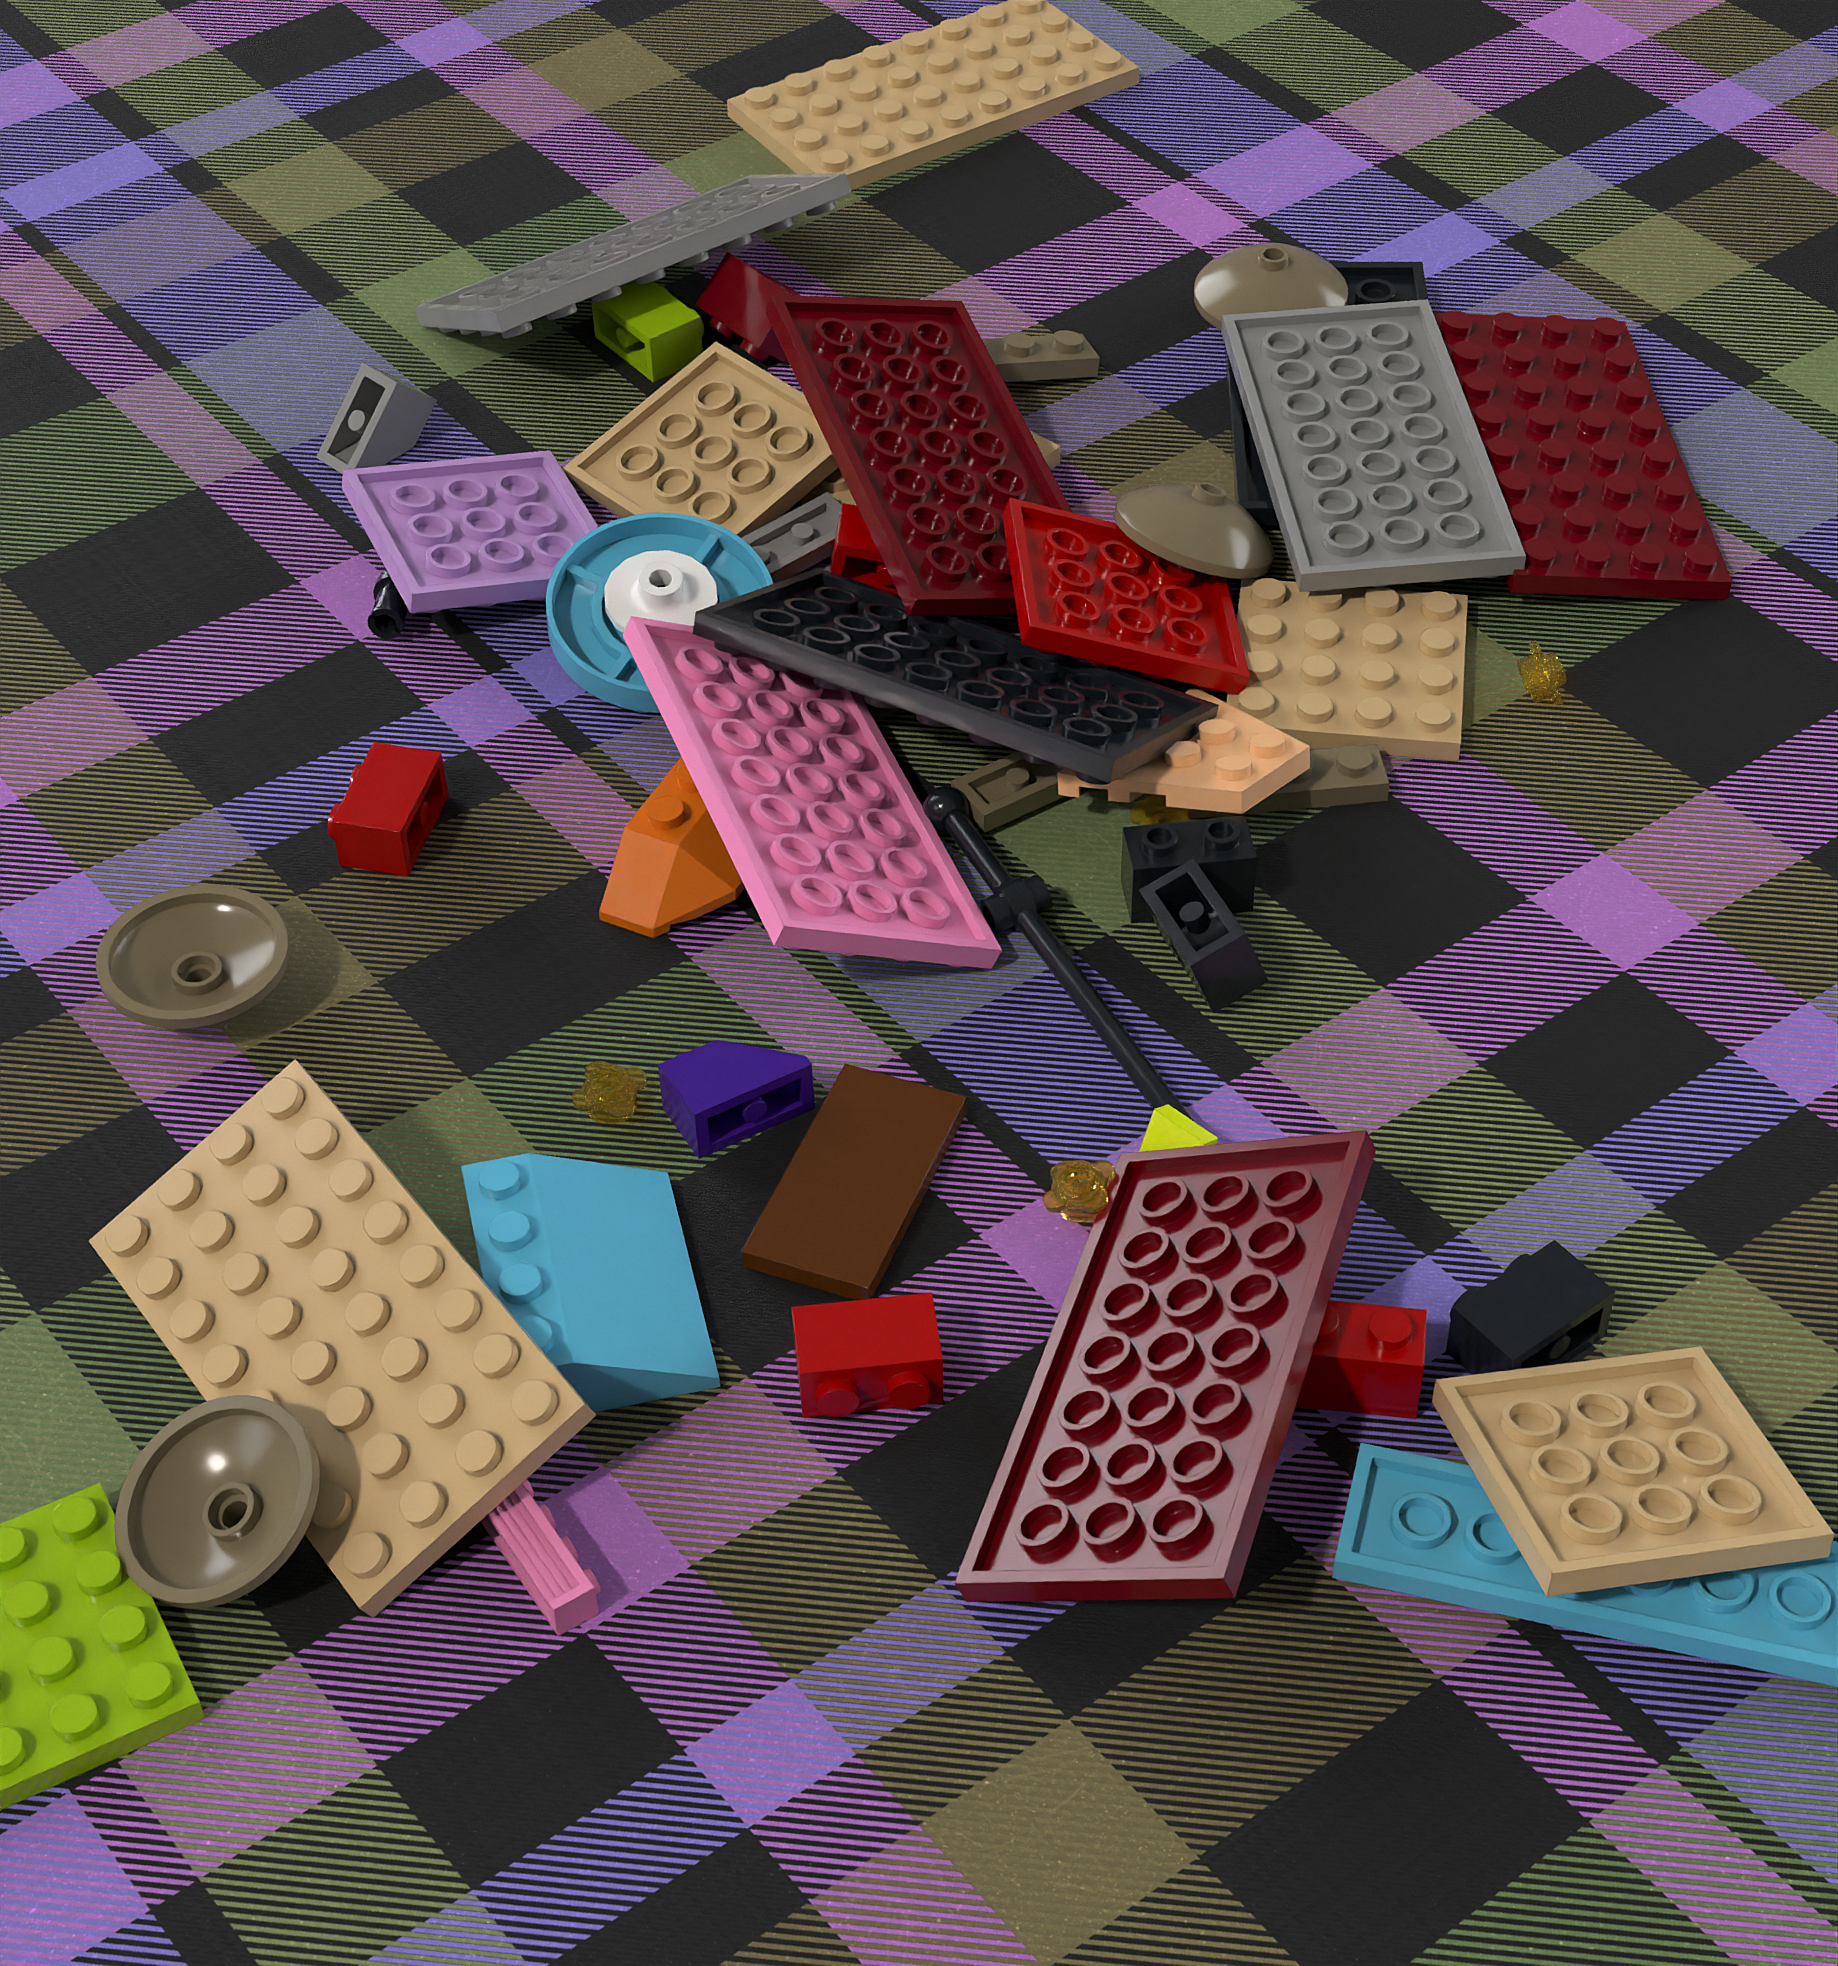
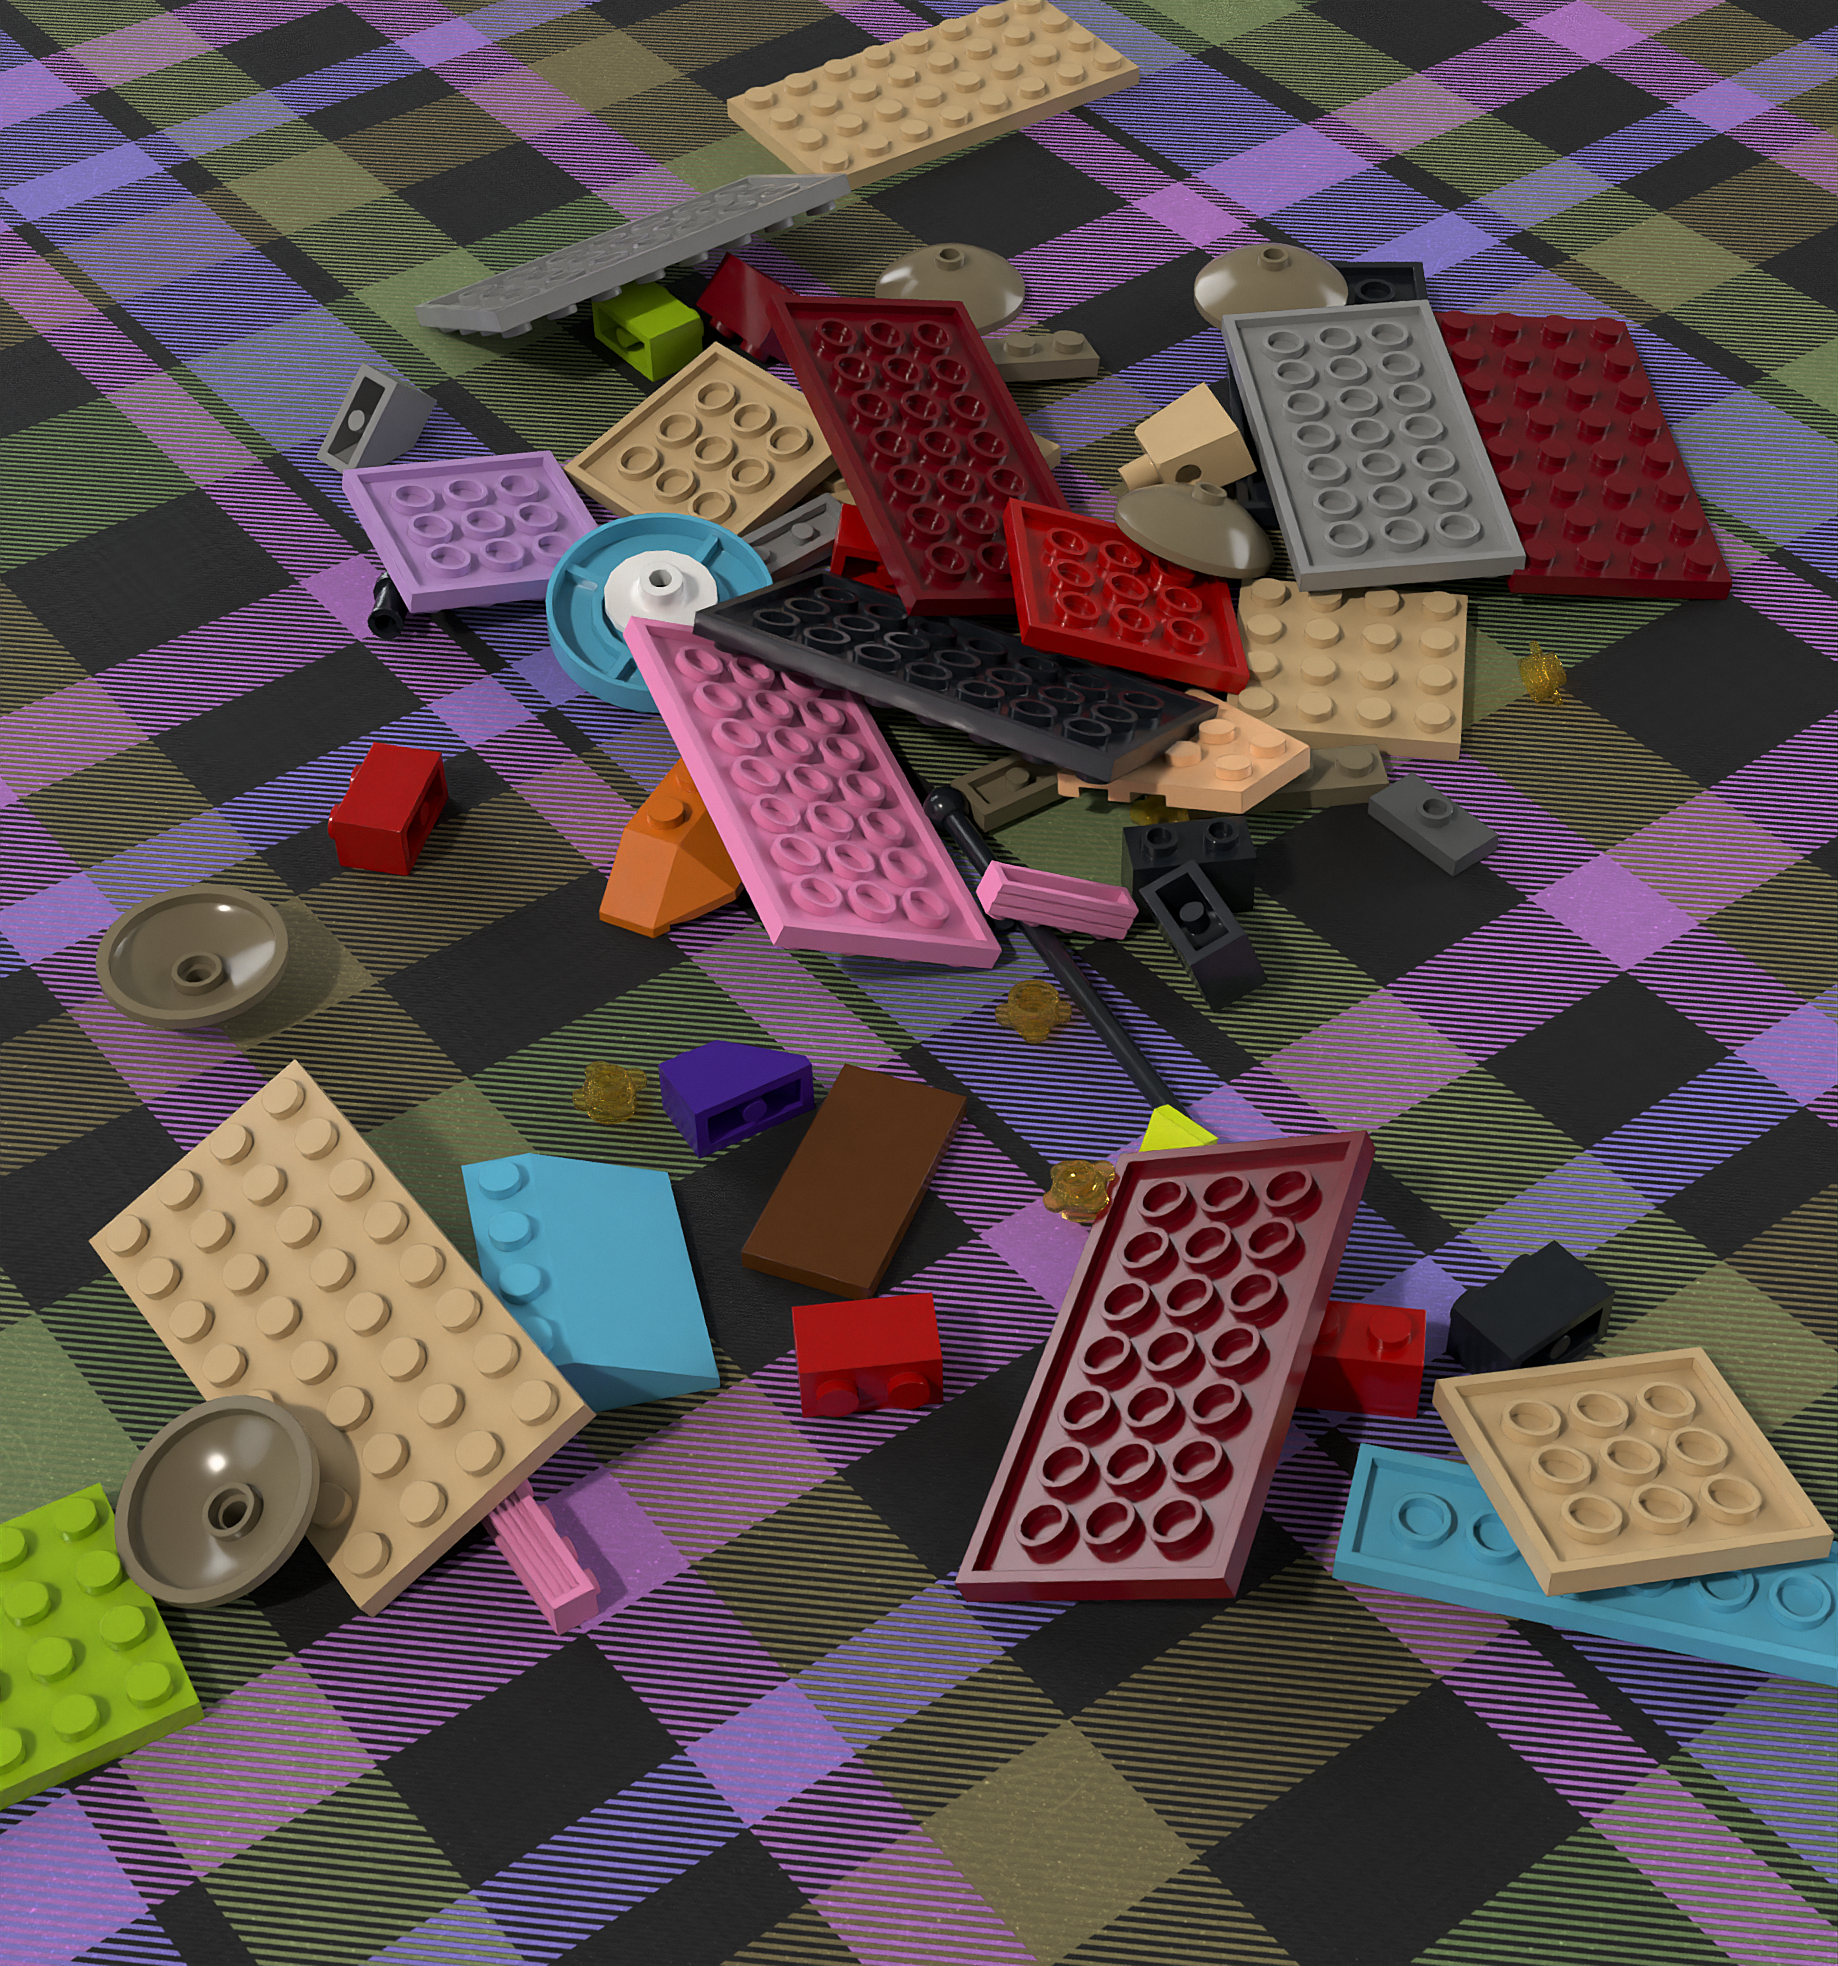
none -> dark tan dish [875,243,1025,336]
none -> bright pink piece [976,860,1139,940]
none -> clear yellow plate [995,980,1072,1043]
none -> tan torso [1117,382,1257,492]
none -> dark grey plate [1368,772,1499,877]

